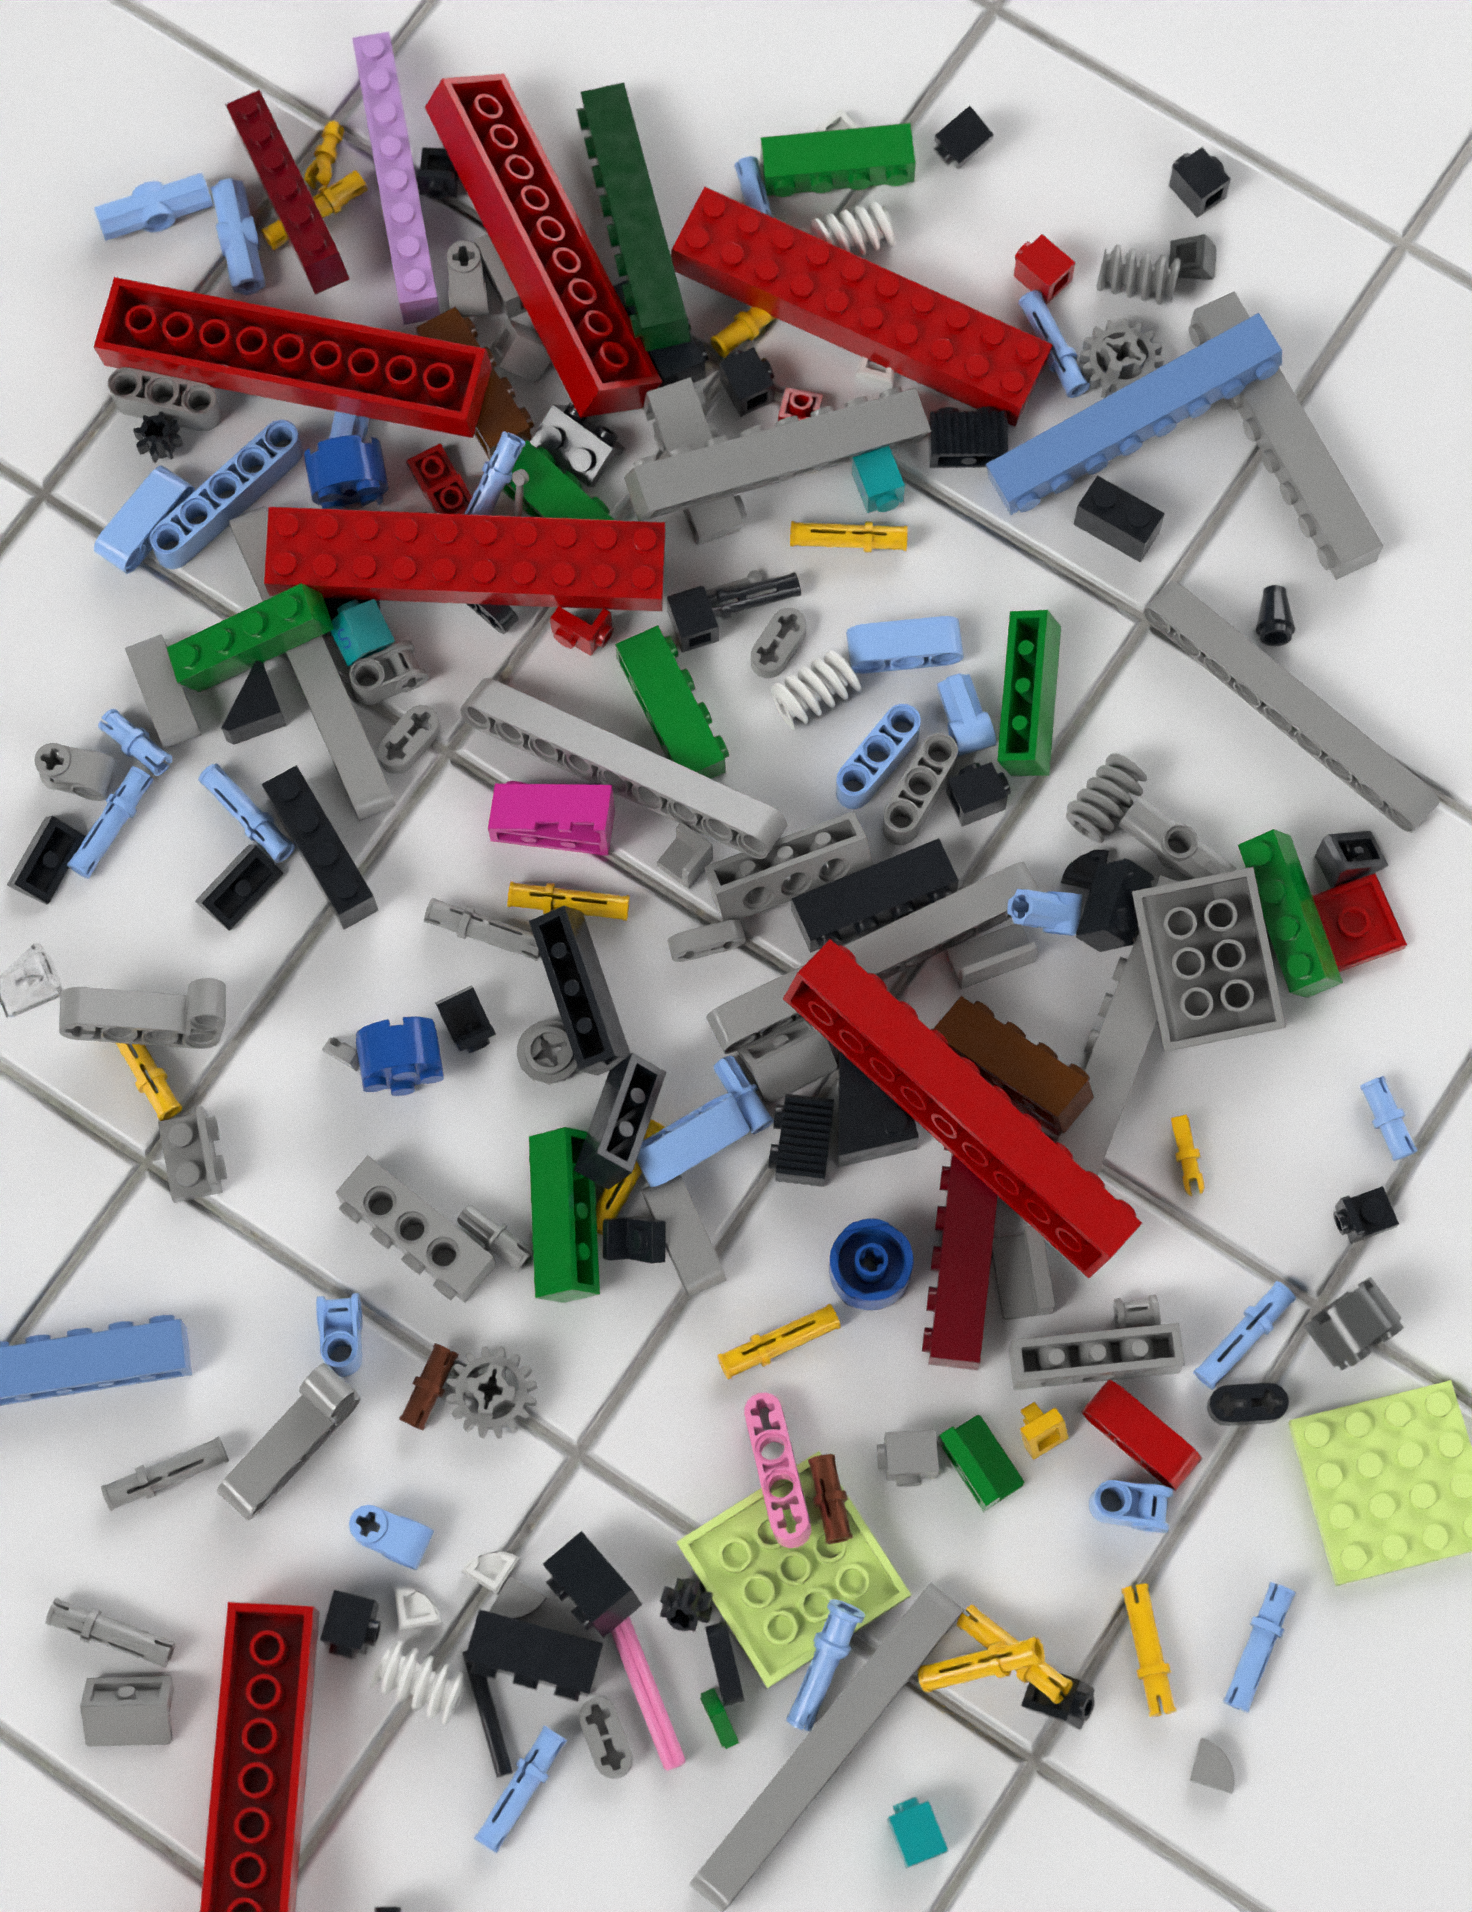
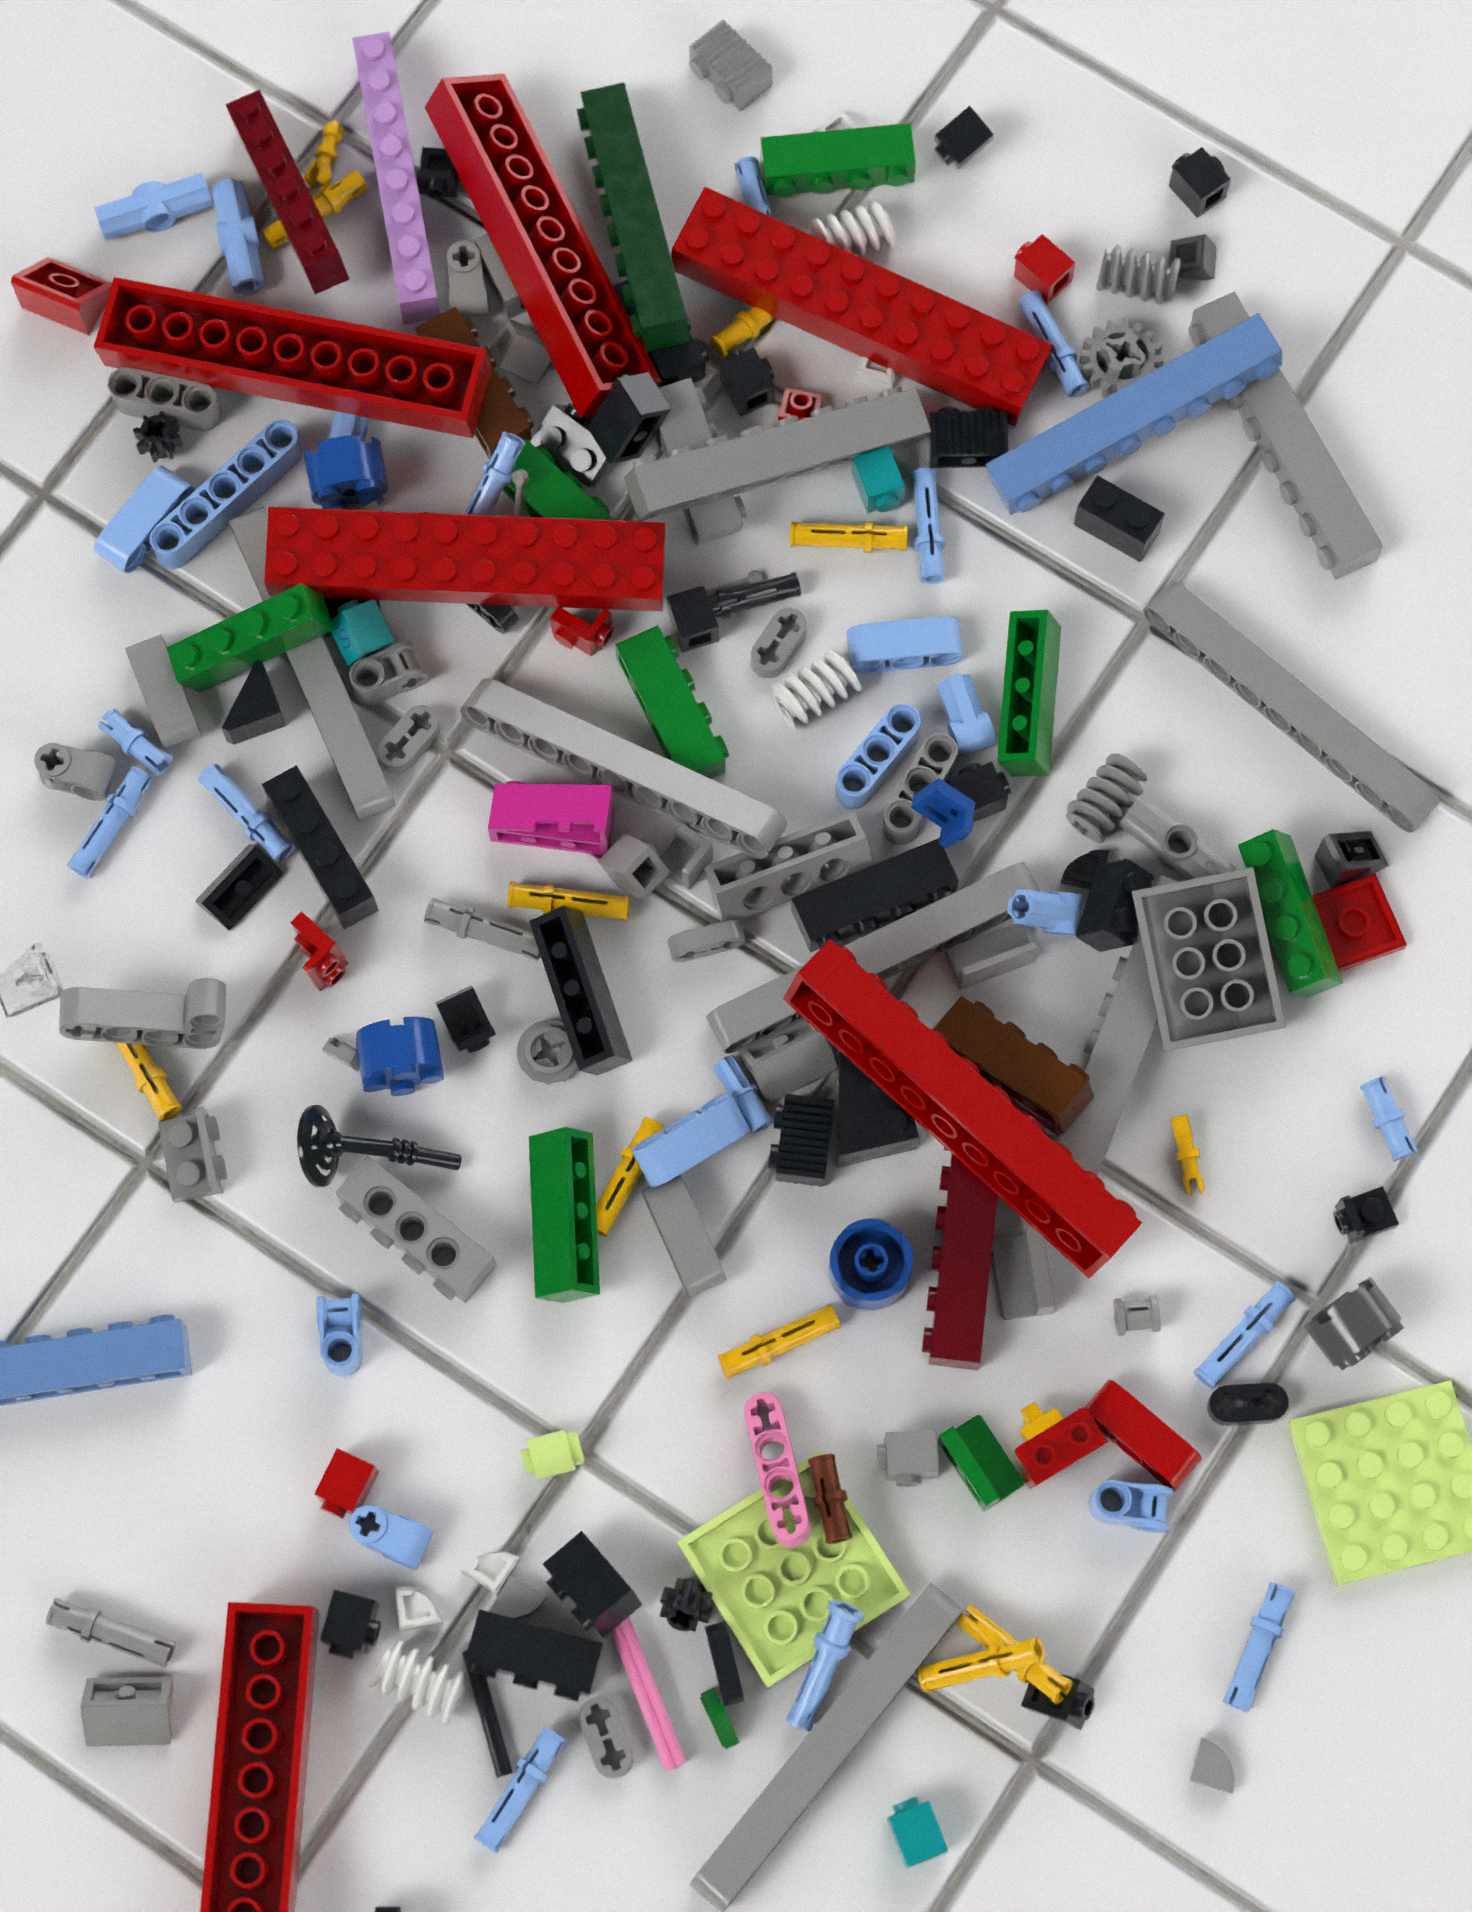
black slope [7,816,86,905] -> none
light grey pin [101,1436,229,1511] -> none
light grey beam [217,1363,361,1520] -> none
copper pin [399,1343,459,1431] -> none
red slope [406,443,472,514] -> none
light grey gear [446,1346,538,1439] -> none
light grey axle [457,1205,533,1272] -> none
black brick [574,1053,667,1190] -> none
black bracket [603,1216,666,1263] -> none
light grey brick [1008,1323,1185,1390] -> none
yellow pin [1121,1584,1177,1717] -> none
black cone [1256,585,1295,646] -> none
none -> red slope [11,257,112,336]
none -> red bracket [290,911,349,991]
none -> black dish [297,1105,462,1187]
none -> red brick [314,1448,379,1519]
none -> yellowish green brick [521,1429,585,1480]
none -> black brick [587,372,671,464]
none -> light grey brick [597,833,670,900]
none -> light grey brick [689,19,773,111]
none -> light blue pin [911,468,946,584]
none -> blue bracket [911,778,975,849]
none -> red bracket [1014,1407,1107,1489]

